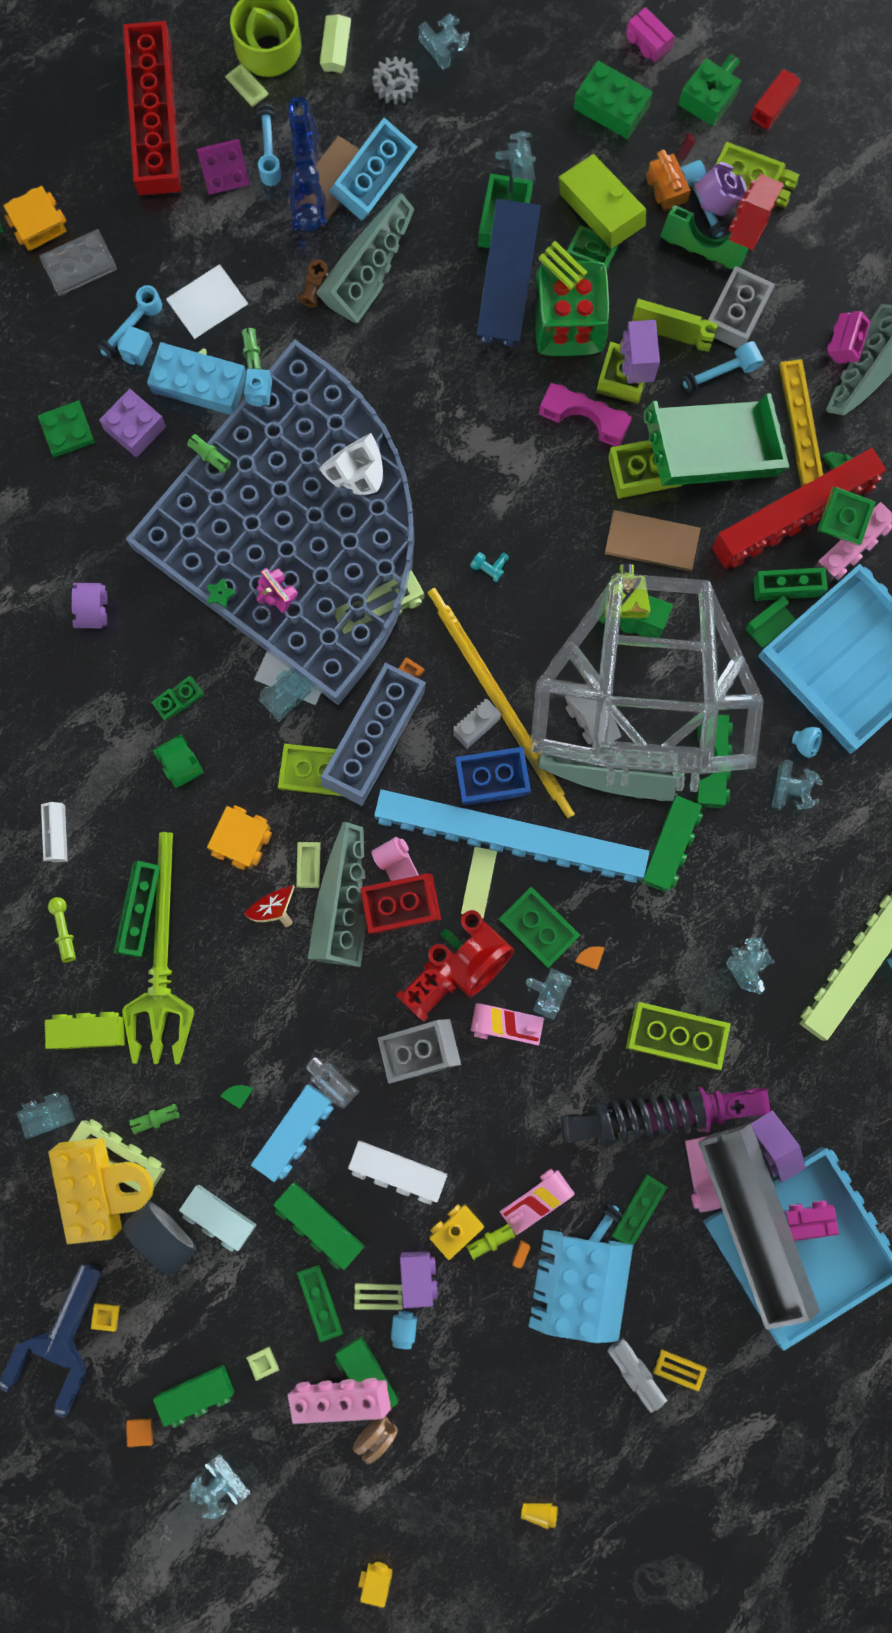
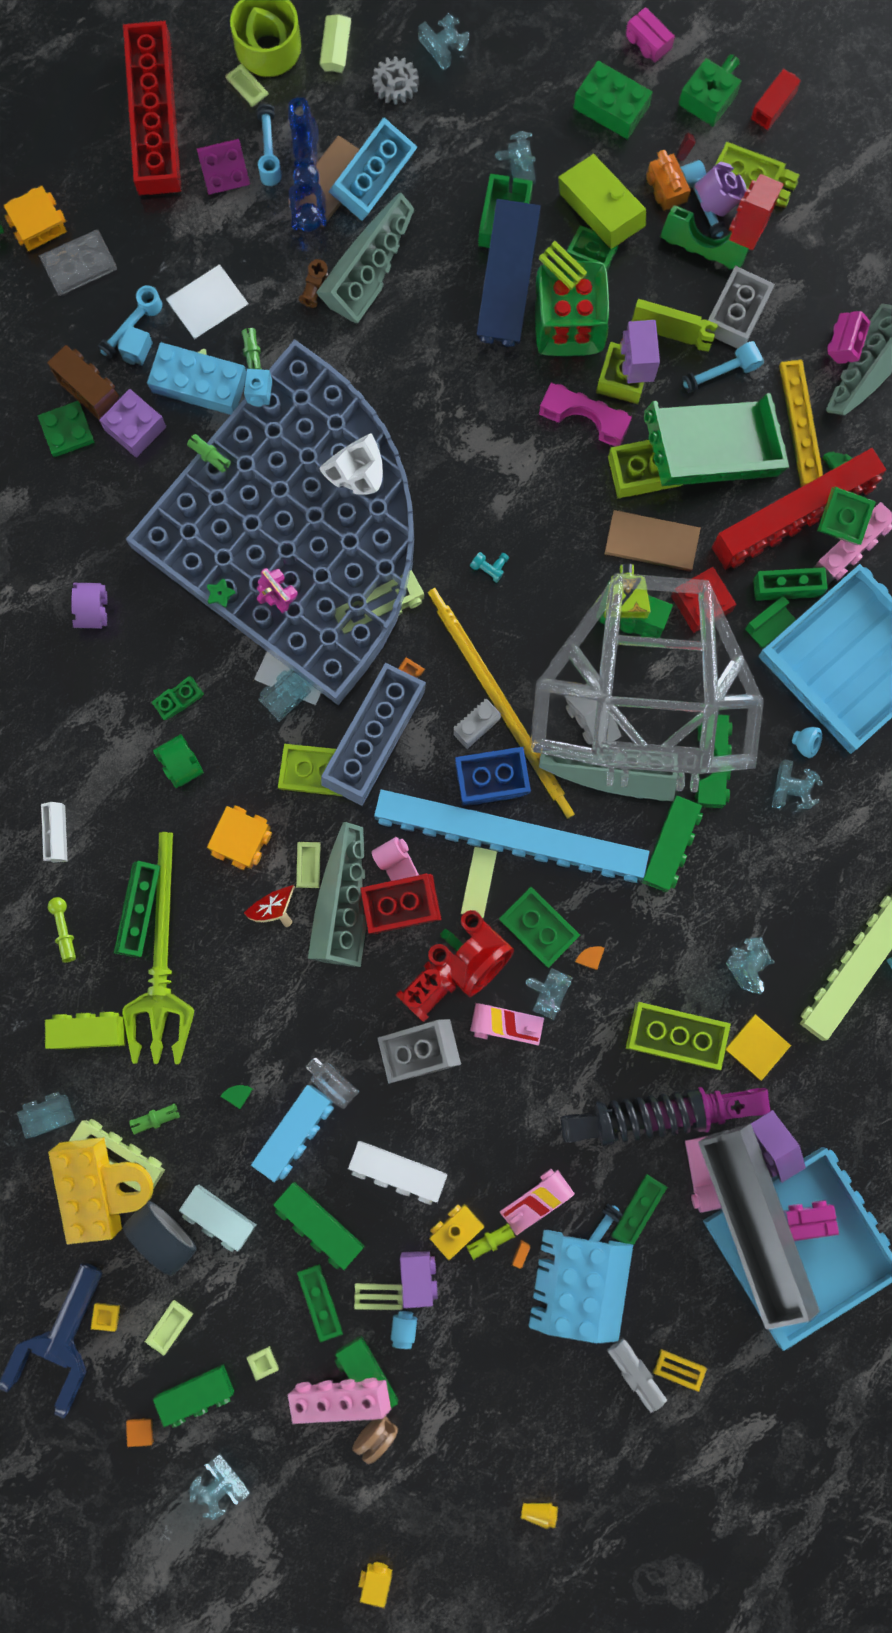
none -> reddish brown brick [47,345,120,421]
none -> yellowish green tile [145,1300,193,1356]
none -> red brick [671,567,736,633]
none -> yellow tile [725,1014,791,1081]

